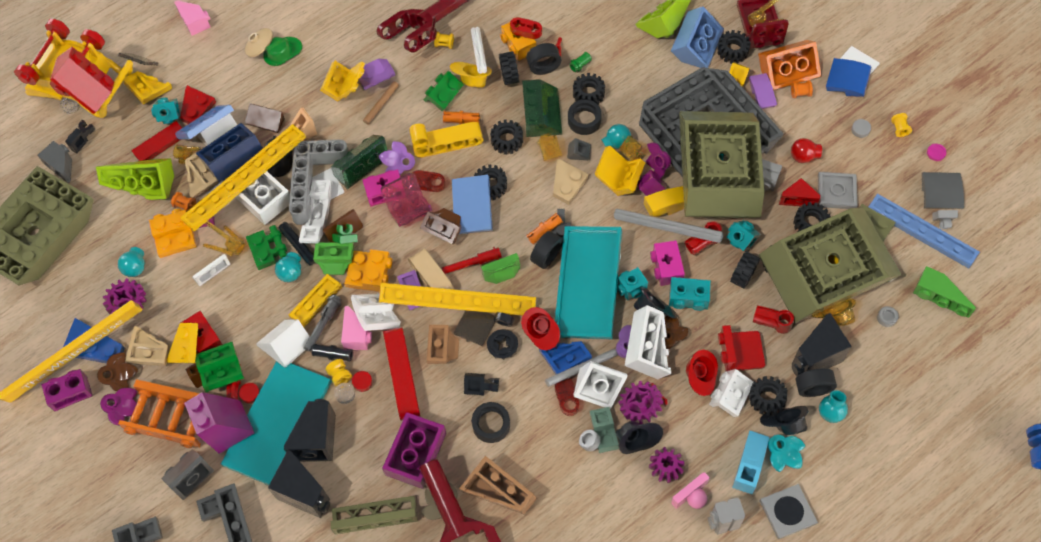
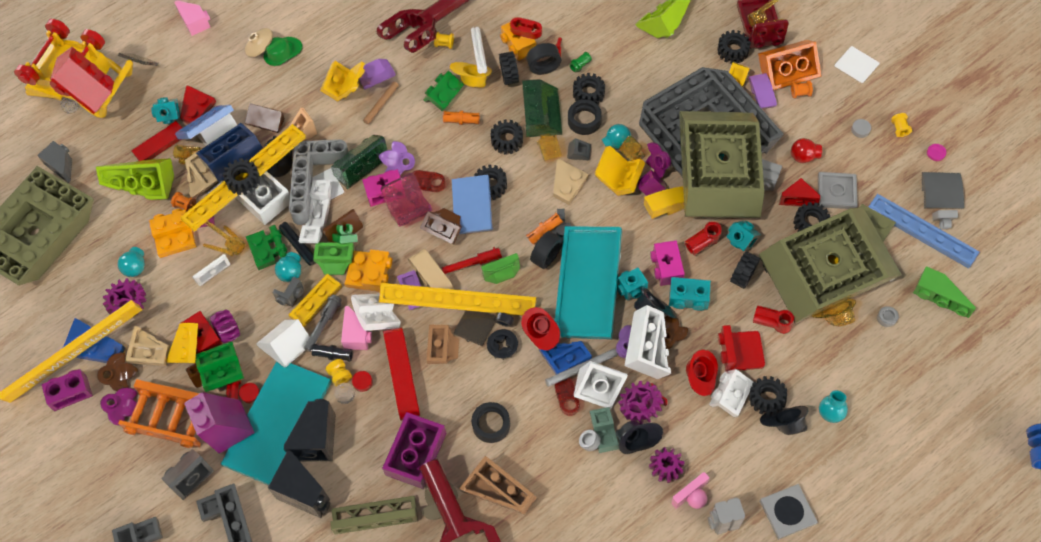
black plate [65,120,95,153] -> none
yellow wing [123,71,172,105] -> none
yellow beam [409,122,484,158] -> none
black plate [464,373,500,396] -> none
light grey axle [614,209,723,243] -> none
medium blue slope [671,7,724,68] -> none
medium azure slope [732,430,769,494] -> none
teal plate [768,435,805,472] -> none
black slope [792,313,852,376] -> none
black tyre [795,368,837,397] -> none
blue slope [826,58,872,97] -> none
none -> magenta gear [210,309,240,343]
none -> black tyre [223,158,260,195]
none -> dark grey bracket [272,277,304,307]

